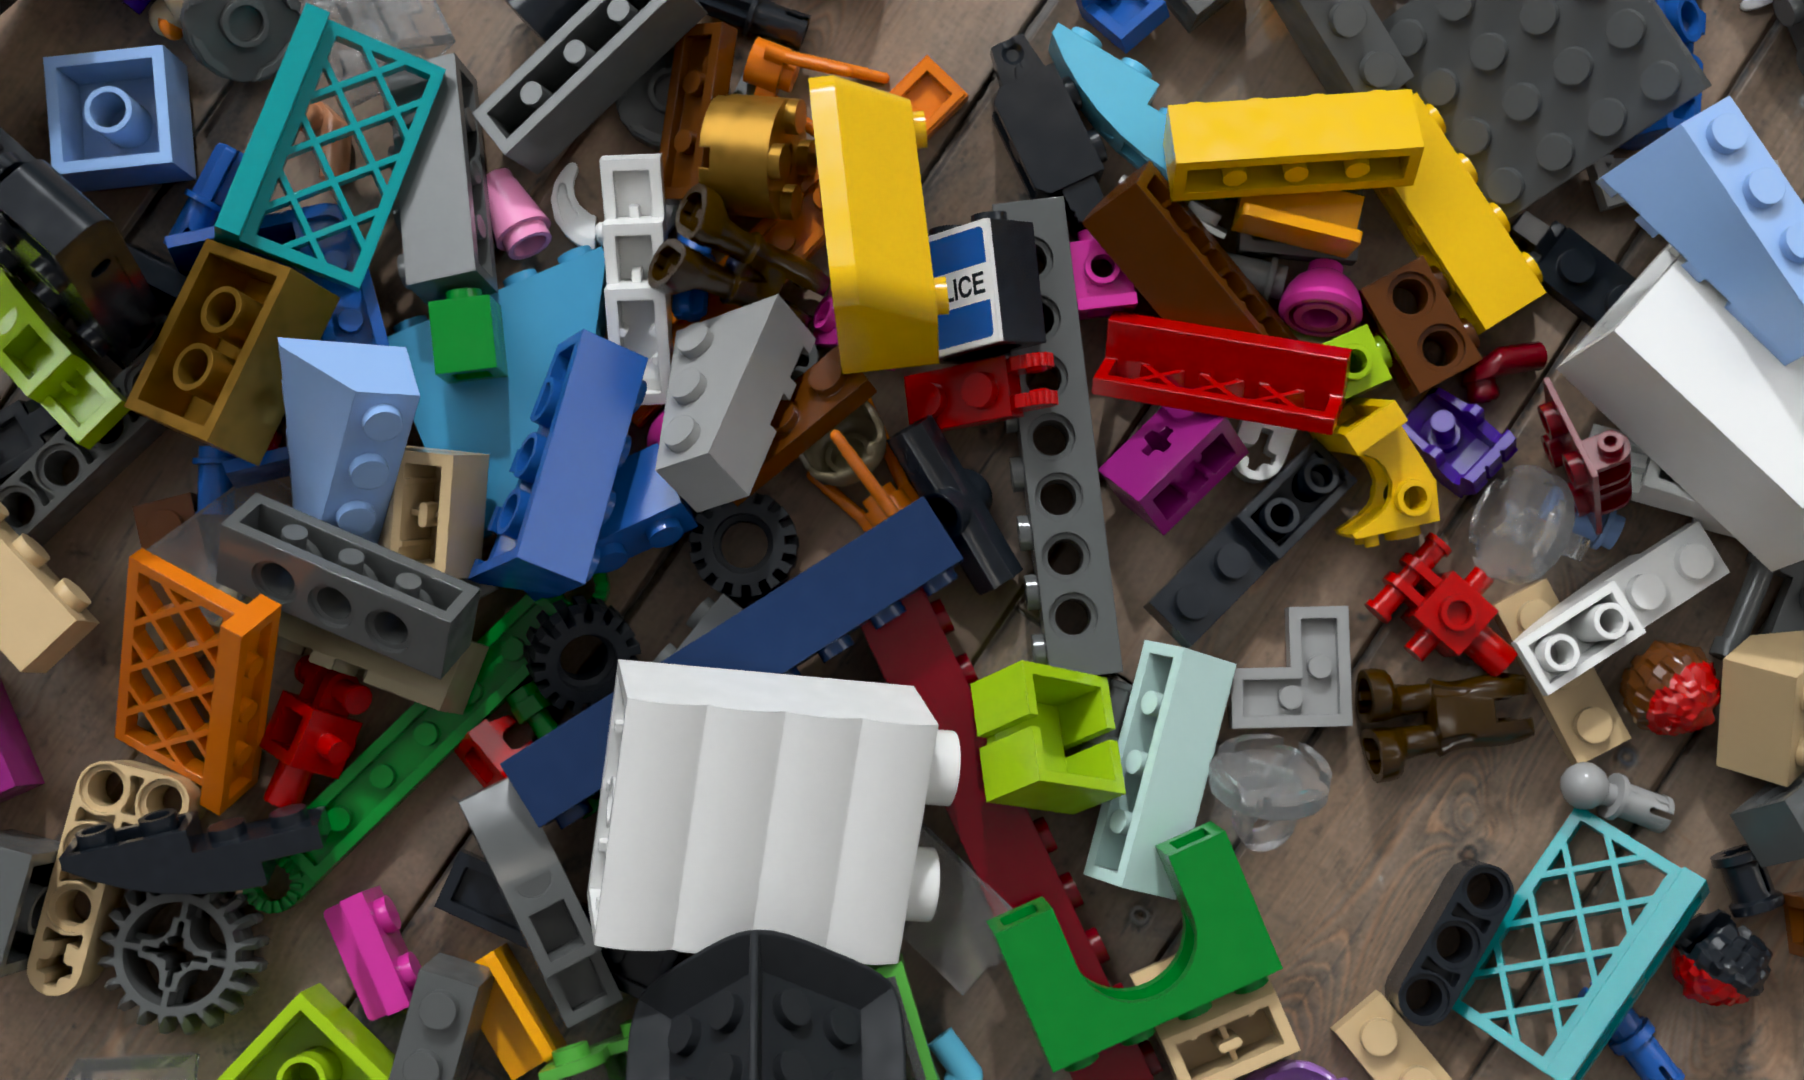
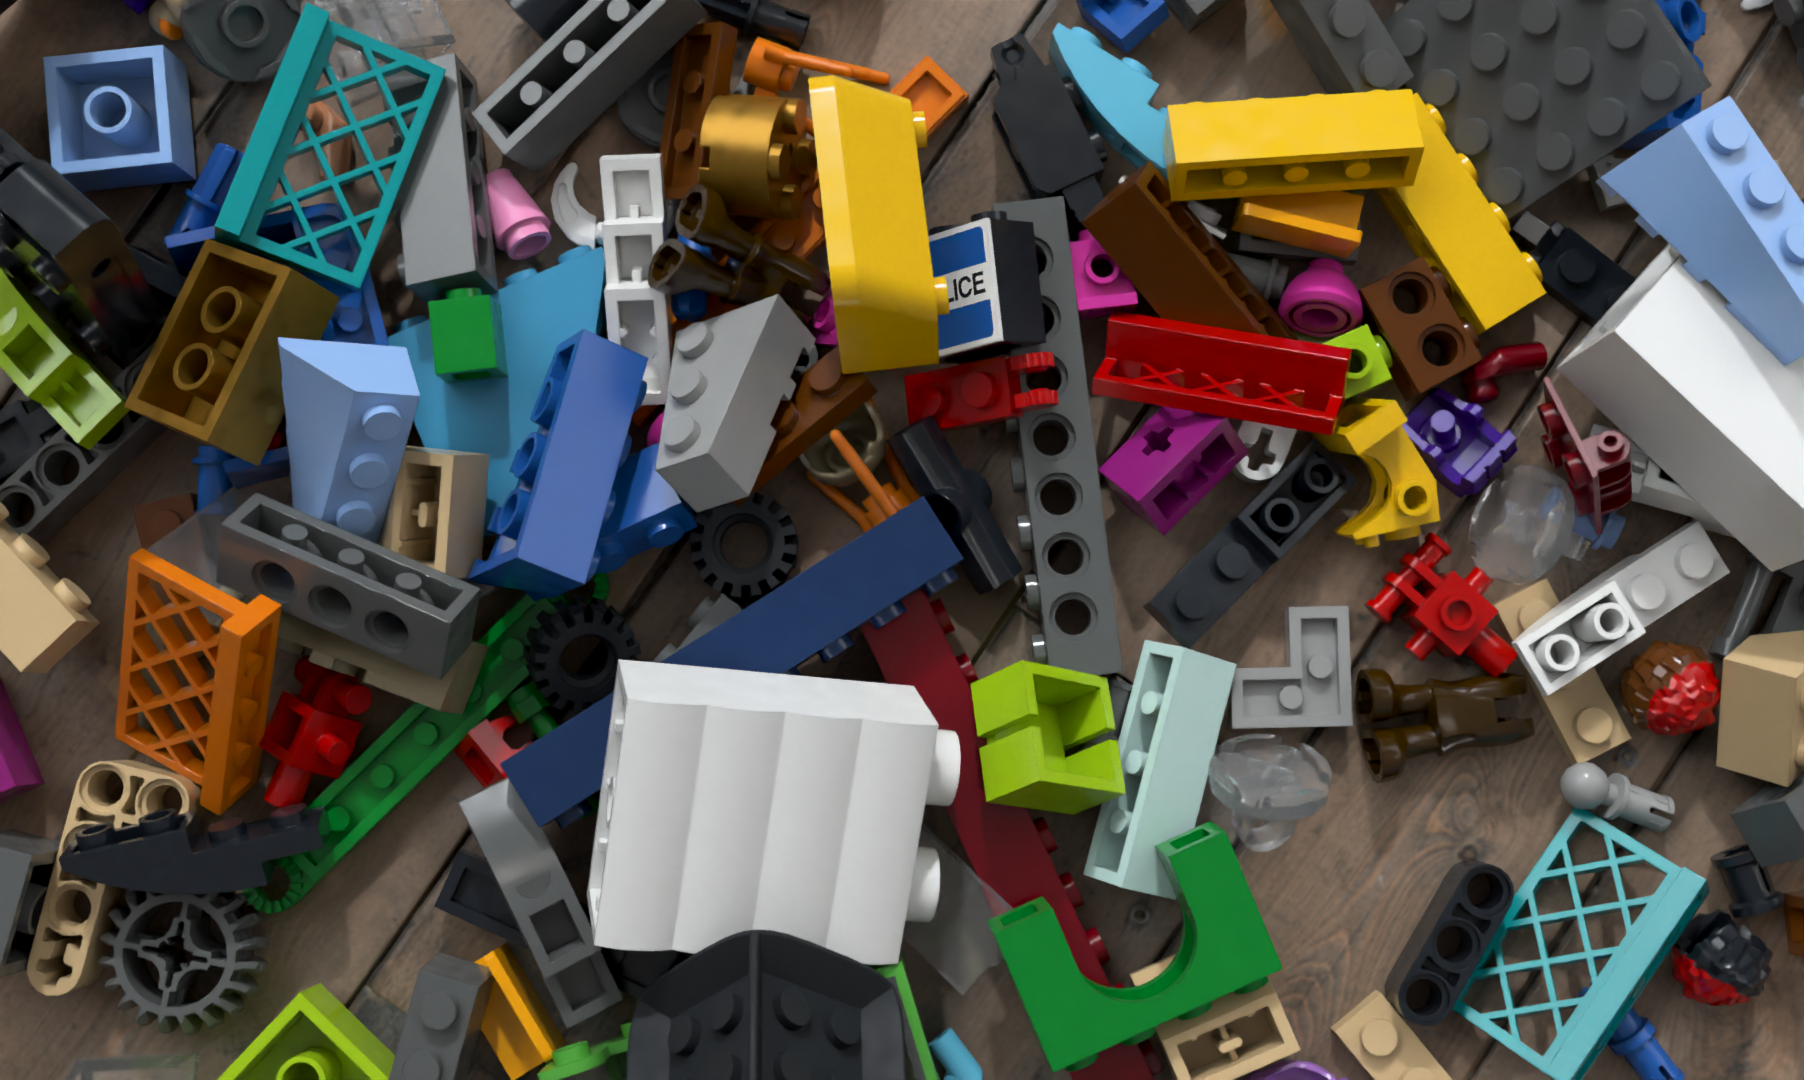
dark pink bracket [324,885,421,1021] -> none

